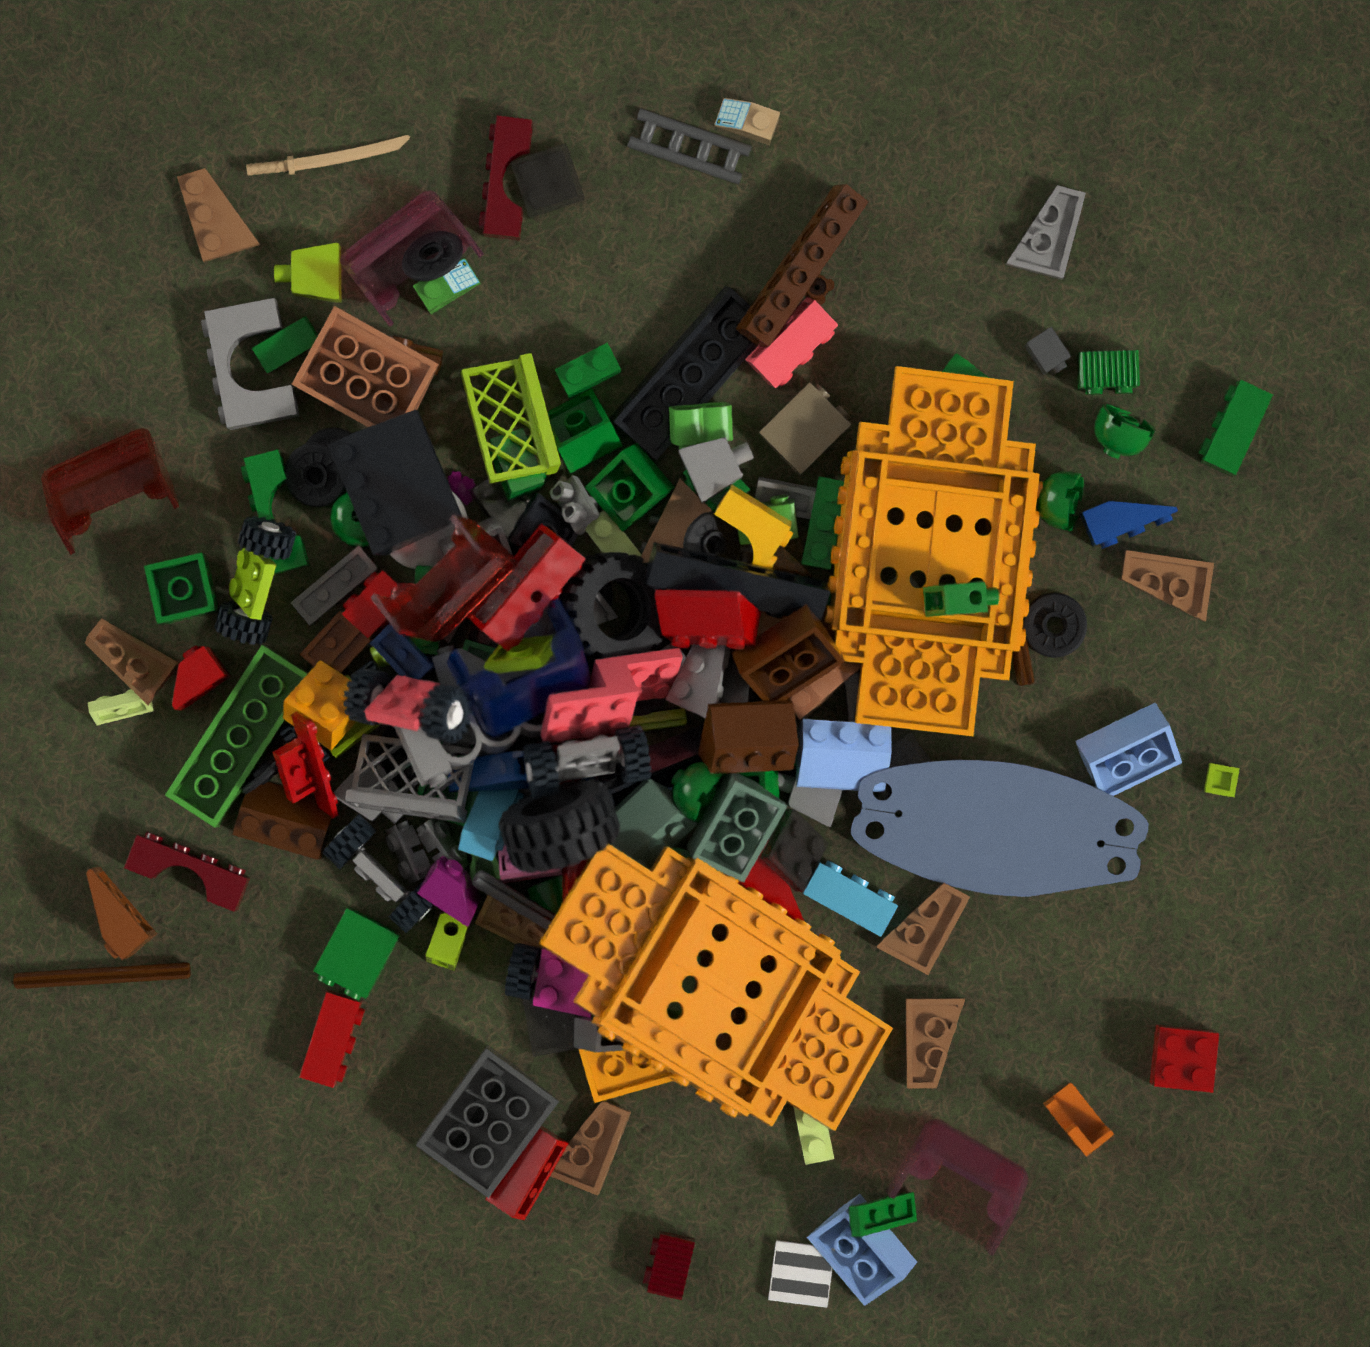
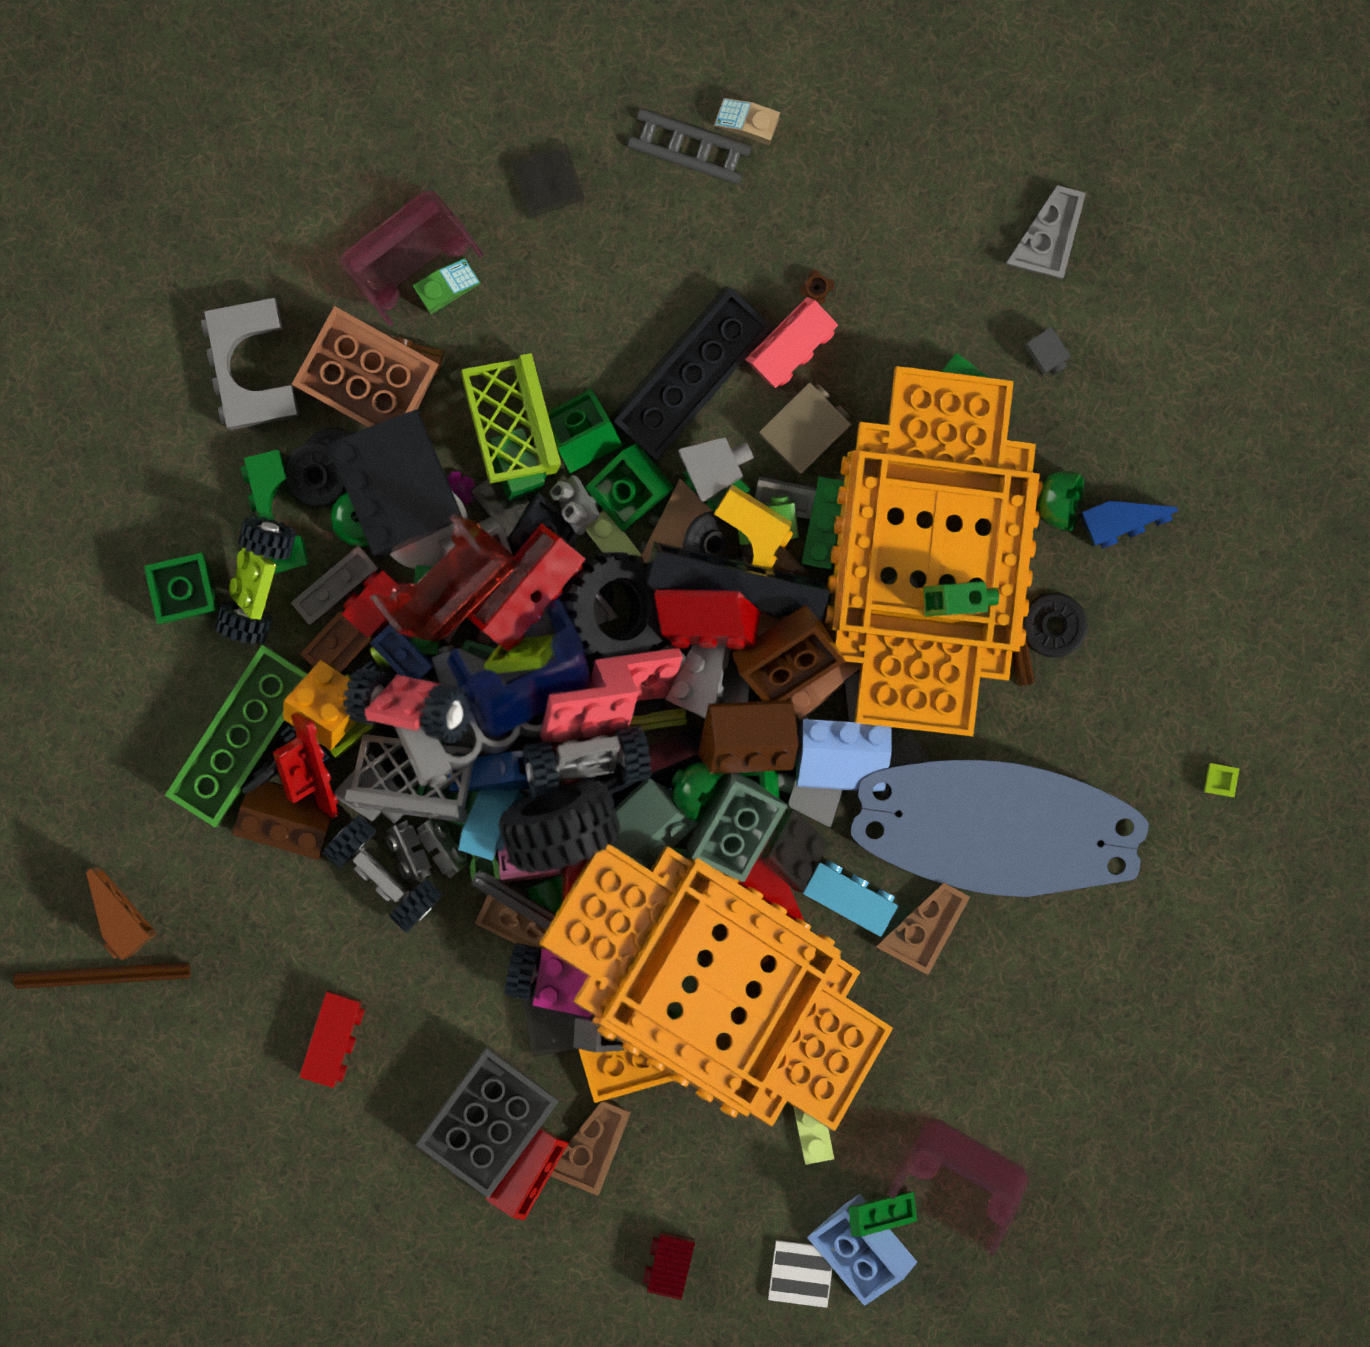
clear red windscreen [41,428,180,555] -> none
medium nougat wing [85,618,178,705] -> none
yellowish green plate [87,689,154,725] -> none
dark red arch [124,831,251,912] -> none
red slope [172,645,231,711] -> none
medium nougat wing [177,168,260,262] -> none
tan sword [246,135,410,176] -> none
green slope [252,316,318,374] -> none
lime torso [274,243,342,303] -> none
green brick [314,907,401,1001] -> none
black wheel [402,231,463,281] -> none
magenta slope [418,855,481,927] -> none
lime torso [426,912,470,971] -> none
dark red arch [479,116,533,241] -> none
green brick [555,342,621,399] -> none
bright green brick [669,402,733,449] -> none
reddish brown brick [736,184,869,347] -> none
medium nougat wing [905,998,965,1089] -> none
orange panel [1043,1083,1114,1157] -> none
light blue slope [1075,703,1182,796] -> none
green brick [1077,350,1140,395] -> none
green cylinder [1094,404,1156,459] -> none
medium nougat wing [1121,550,1214,622] -> none
red brick [1150,1025,1219,1093] -> none
green brick [1198,380,1273,477] -> none

